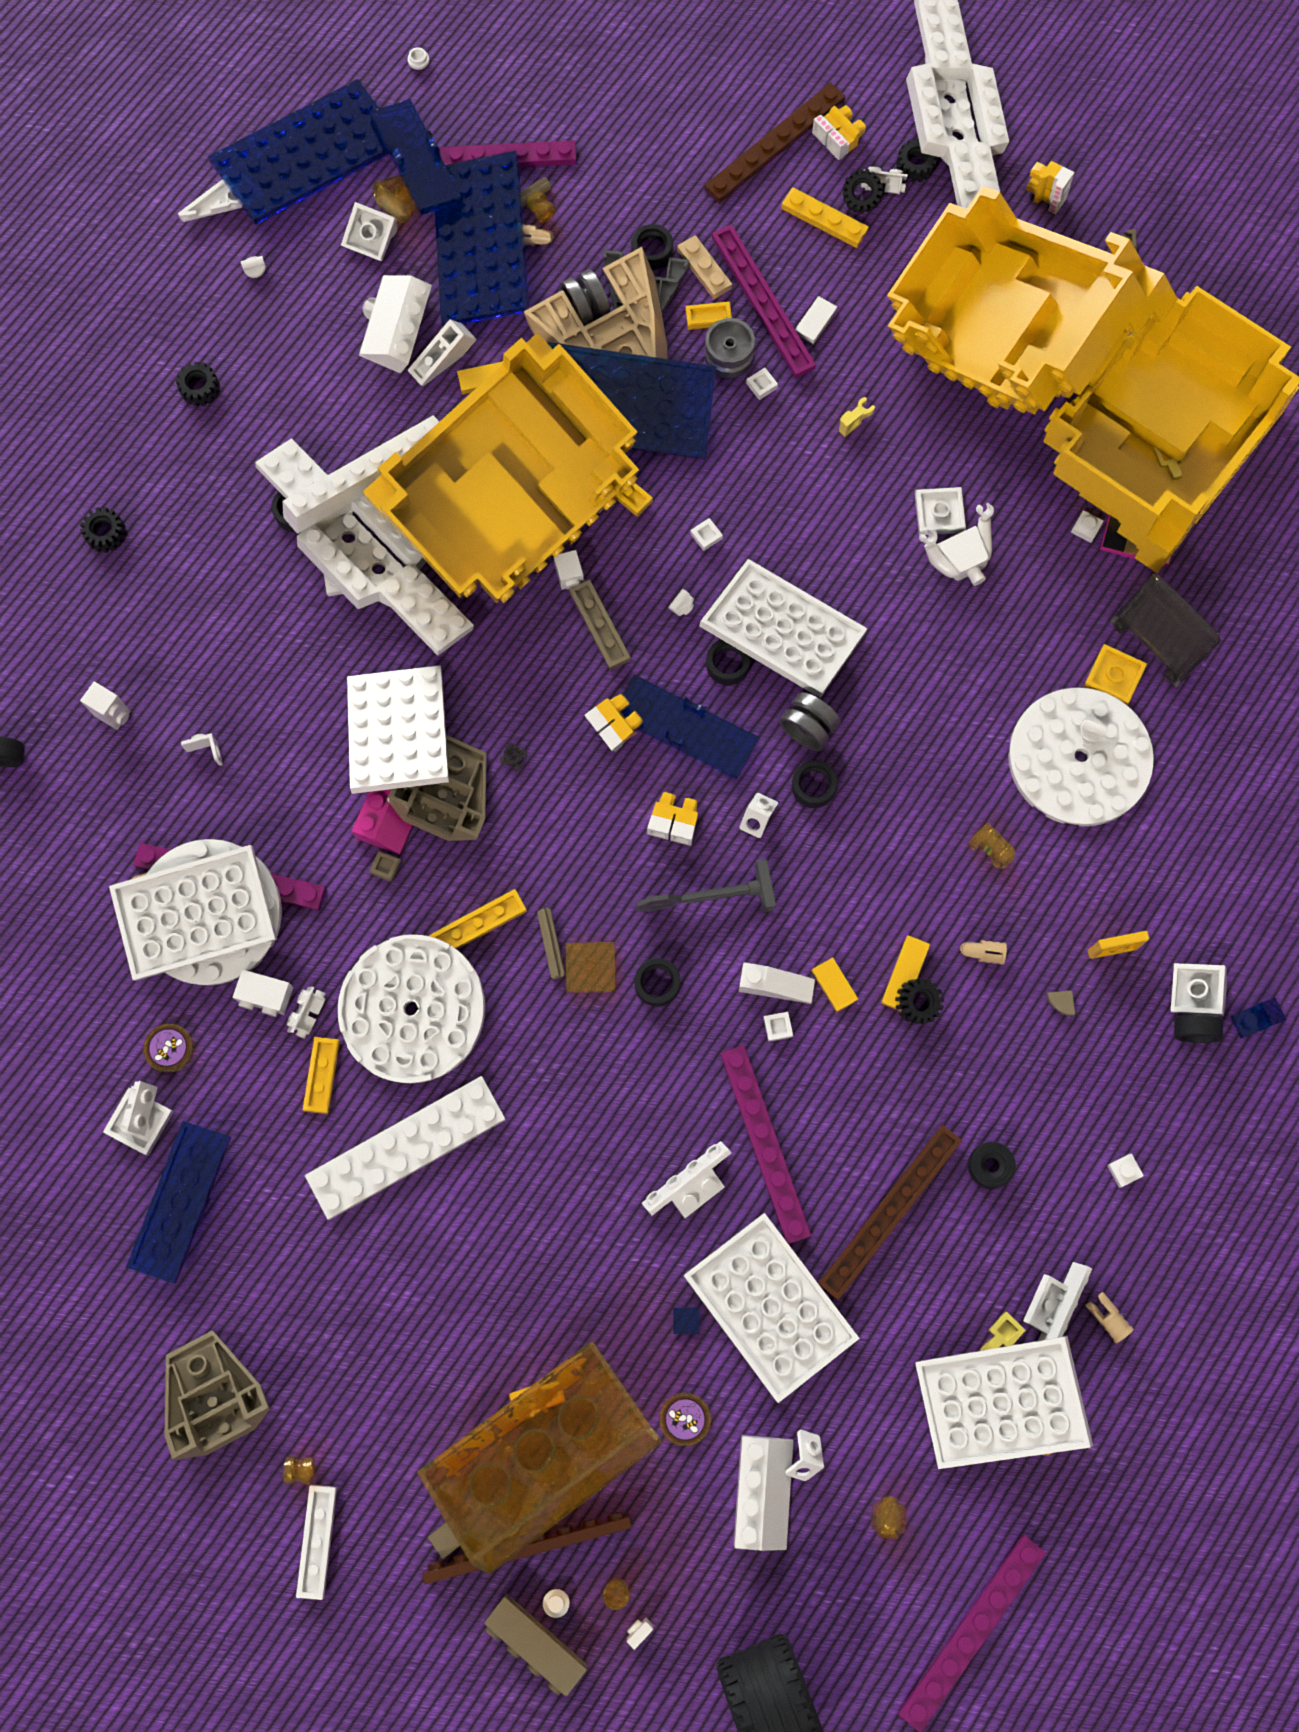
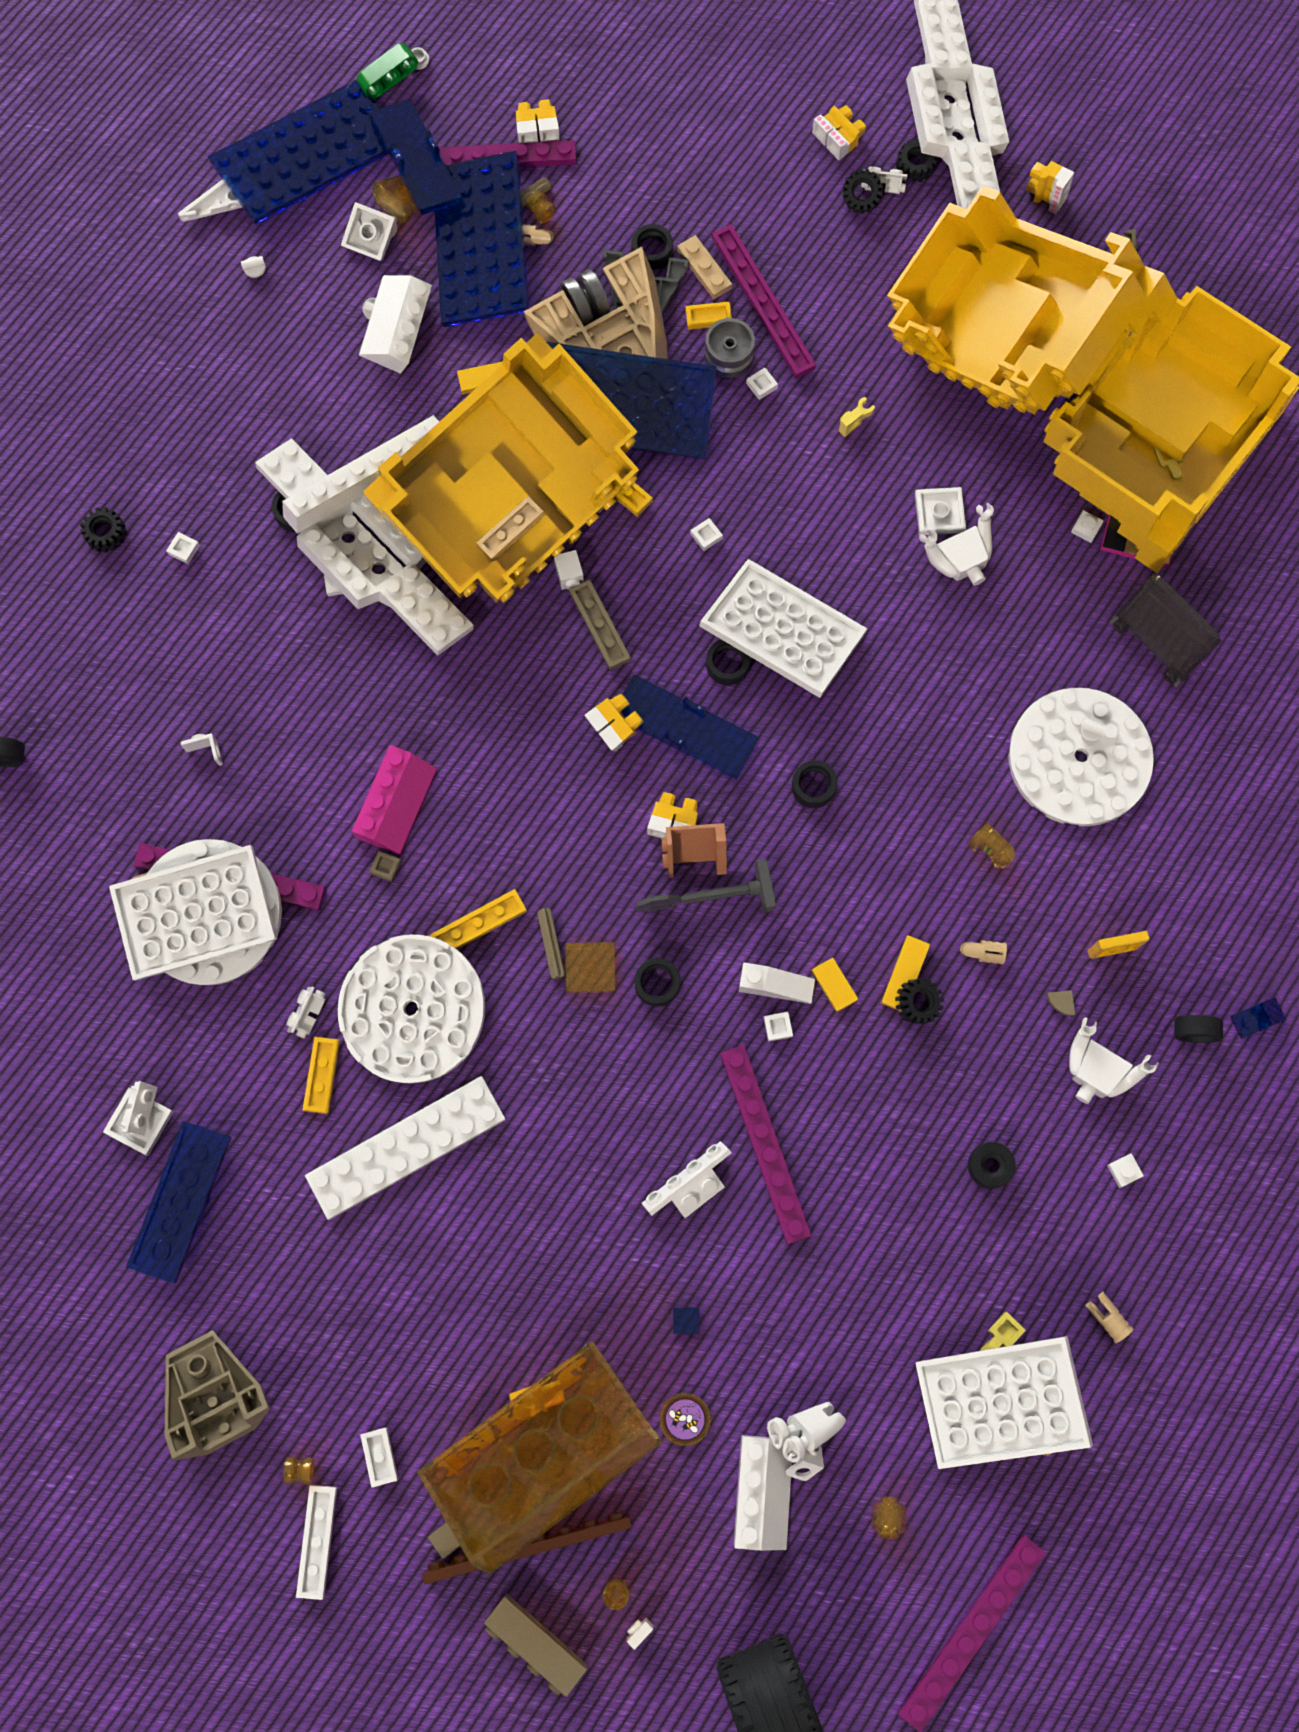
white brick [80,682,131,730] -> none
tile [143,1024,194,1073] -> none
black tyre [176,362,220,407] -> none
white brick [233,970,294,1017] -> none
white plate [347,665,449,794] -> none
dark tan wedge [387,735,486,841] -> none
white slope [408,319,476,386] -> none
clear smoke plate [500,744,527,771] -> none
white plate [543,1589,570,1618] -> none
white plate [668,589,694,616] -> none
white plate [683,1213,860,1403] -> none
reddish brown plate [704,82,845,204] -> none
white bracket [739,793,778,838] -> none
flat silver wheel [779,692,841,751] -> none
yellow plate [781,187,869,248] -> none
white tile [795,296,837,345] -> none
reddish brown plate [818,1124,962,1300] -> none
white bracket [1023,1262,1092,1341] -> none
yellow tile [1084,644,1147,705] -> none
white slope [1171,963,1227,1017] -> none
none -> white plate [166,532,200,564]
none -> green beam [356,43,418,99]
none -> white plate [360,1427,399,1487]
none -> tan plate [476,496,545,561]
none -> hips [516,99,560,143]
none -> nougat panel [661,823,727,878]
none -> white piece [767,1402,846,1463]
none -> white torso [1069,1018,1159,1104]

